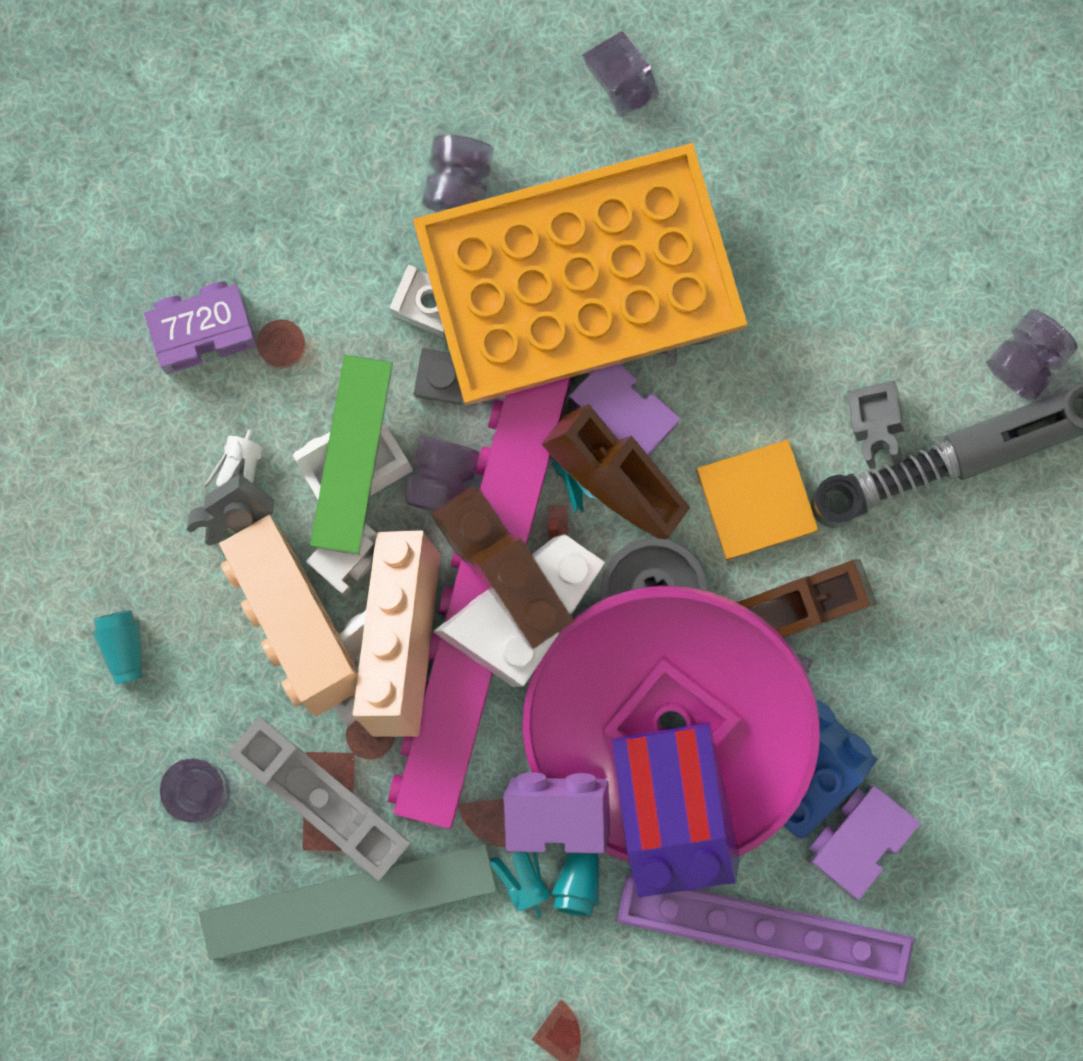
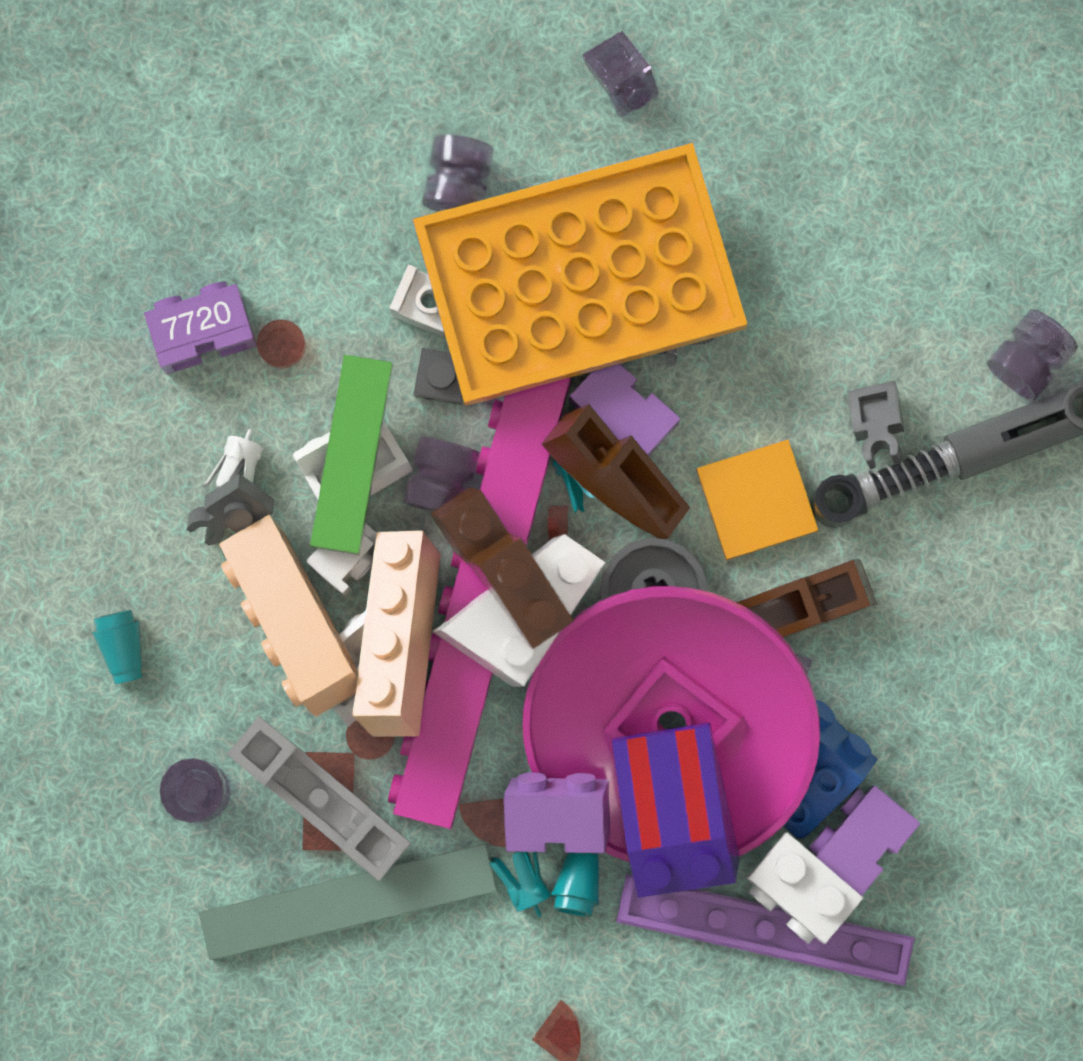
none -> white bracket [746,832,863,944]

